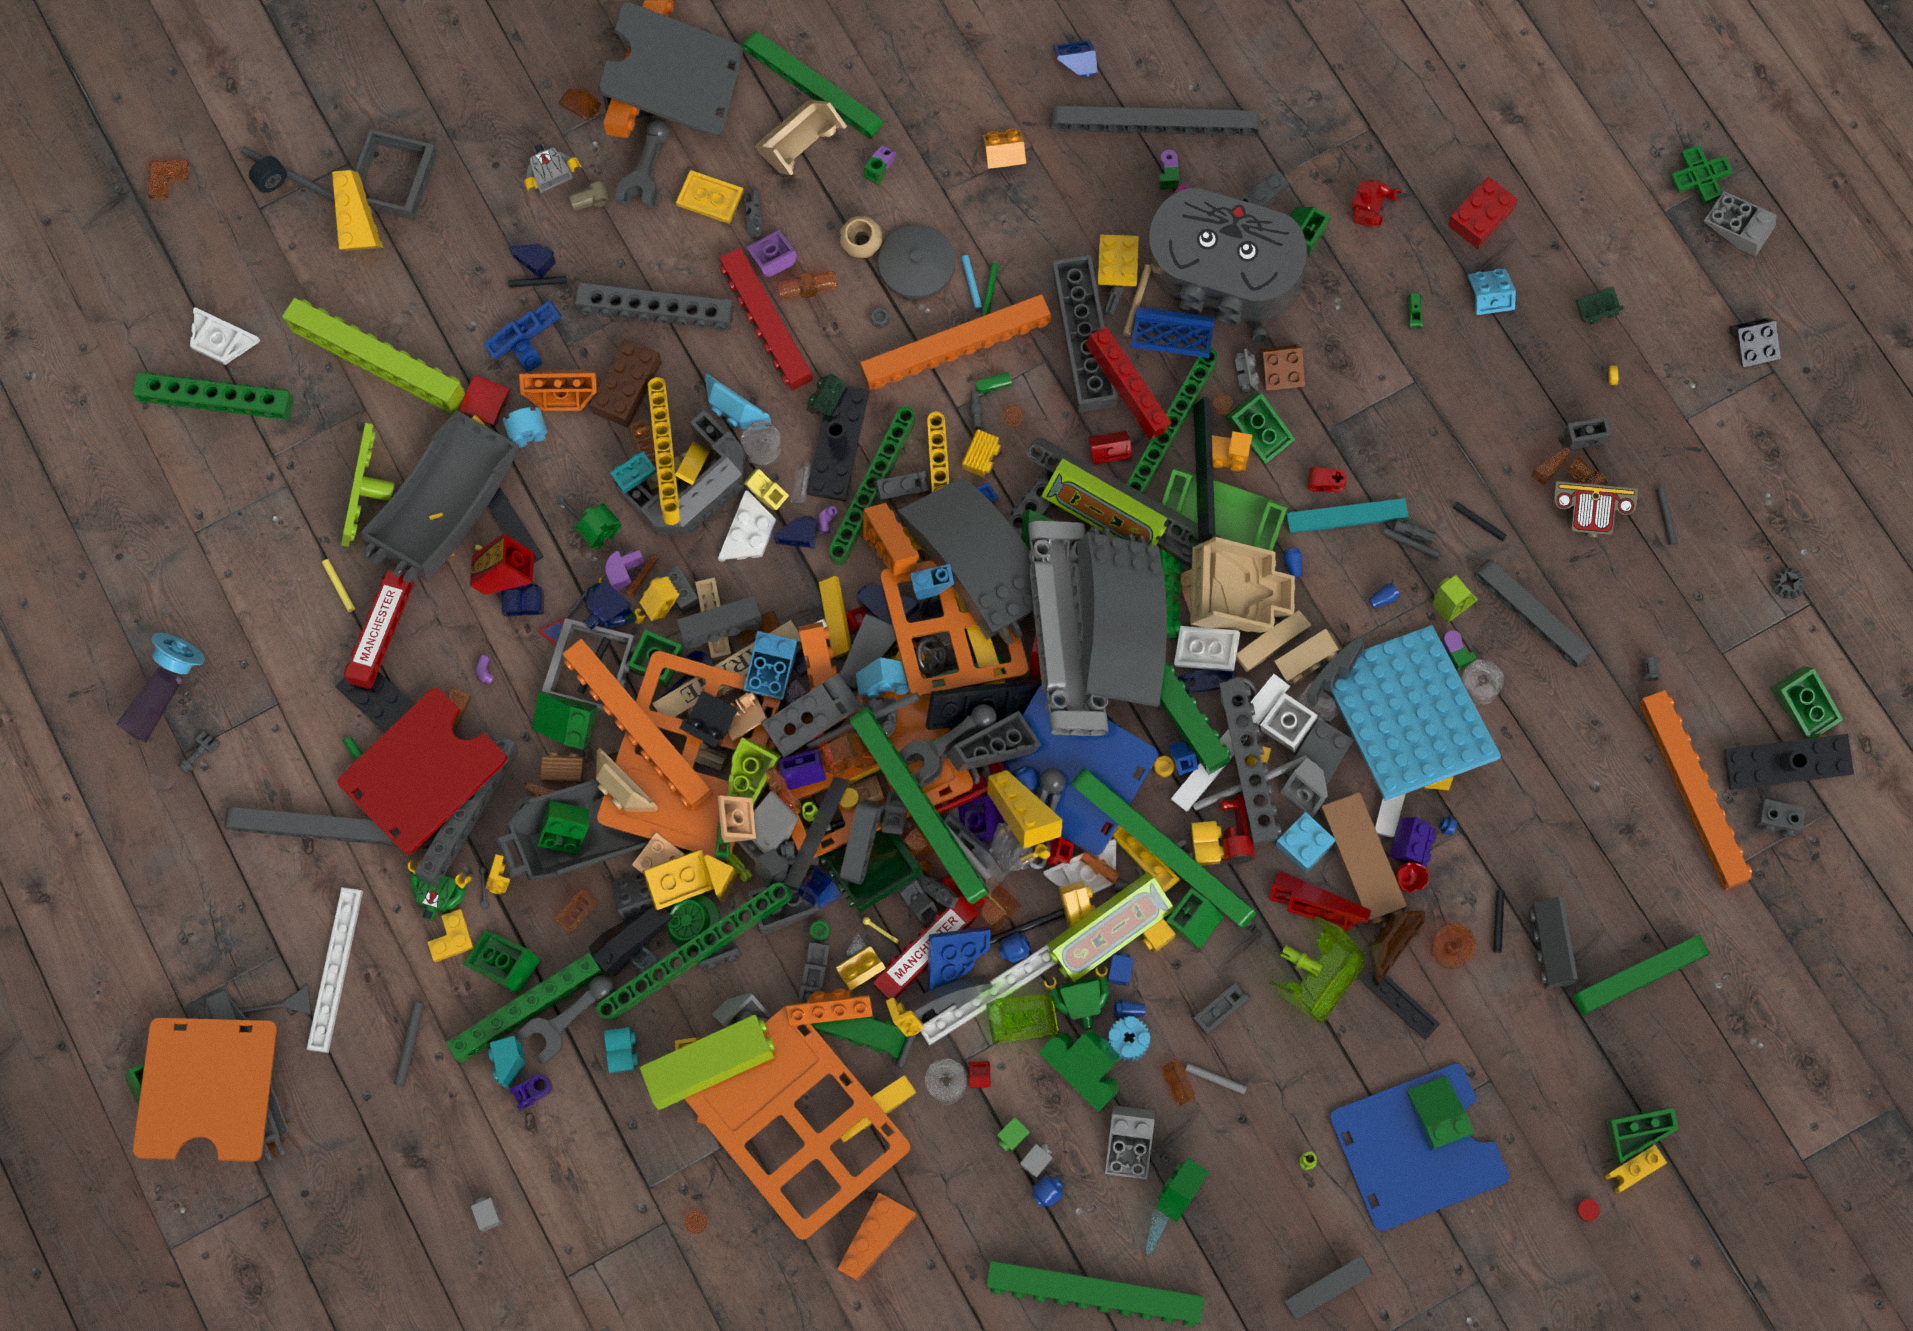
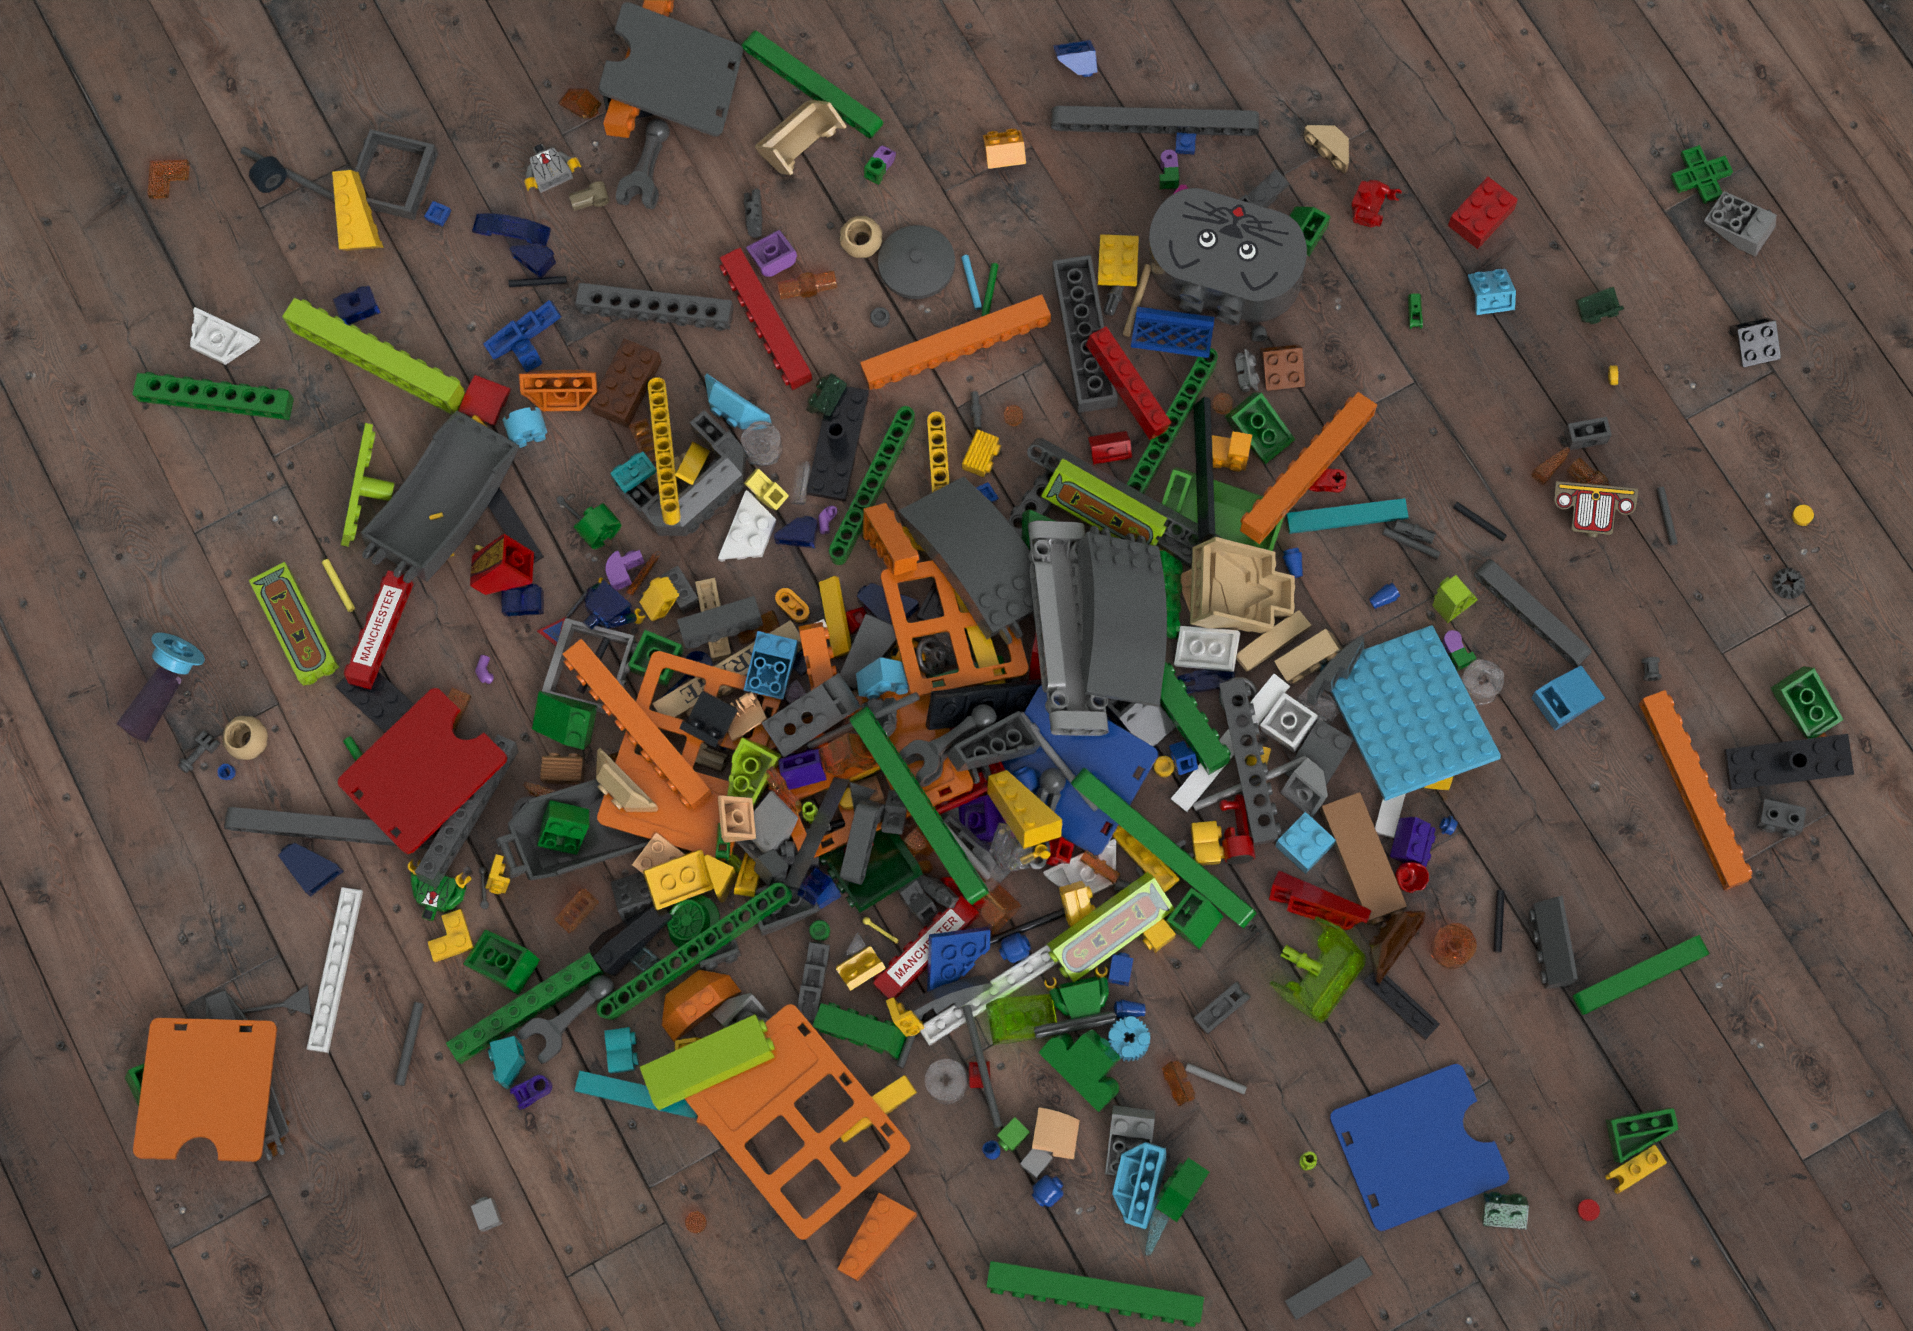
yellow plate [676,170,744,224] -> none
orange bracket [787,989,873,1026] -> none
dark grey plate [874,471,931,501] -> none
dark azure slope [910,564,955,600] -> none
green bar [976,372,1012,394] -> none
green slope [1407,1076,1474,1151] -> none
none -> blue hinge [217,764,236,780]
none -> tan piece [222,716,268,760]
none -> brick [249,562,339,686]
none -> dark blue slope [278,843,344,897]
none -> clear blue brick [333,285,381,325]
none -> blue plate [424,201,451,227]
none -> clear blue slope [472,213,551,247]
none -> teal tile [574,1071,698,1119]
none -> orange wedge [662,970,741,1042]
none -> yellow tile [734,852,760,897]
none -> light orange plate [775,588,810,623]
none -> dark grey piece [845,782,876,852]
none -> dark grey piece [962,1005,1002,1128]
none -> blue hinge [982,1141,1000,1160]
none -> light grey bar [1021,712,1099,812]
none -> light nougat slope [1032,1107,1080,1159]
none -> dark grey axle [1034,1011,1117,1038]
none -> slope [1105,699,1176,747]
none -> medium azure wedge [1112,1142,1166,1229]
none -> blue plate [1175,133,1196,155]
none -> orange brick [1240,392,1377,544]
none -> tan slope [1303,125,1349,174]
none -> clear green bracket [1482,1192,1529,1229]
none -> dark azure slope [1531,666,1605,731]
none -> yellow tile [1792,505,1814,526]

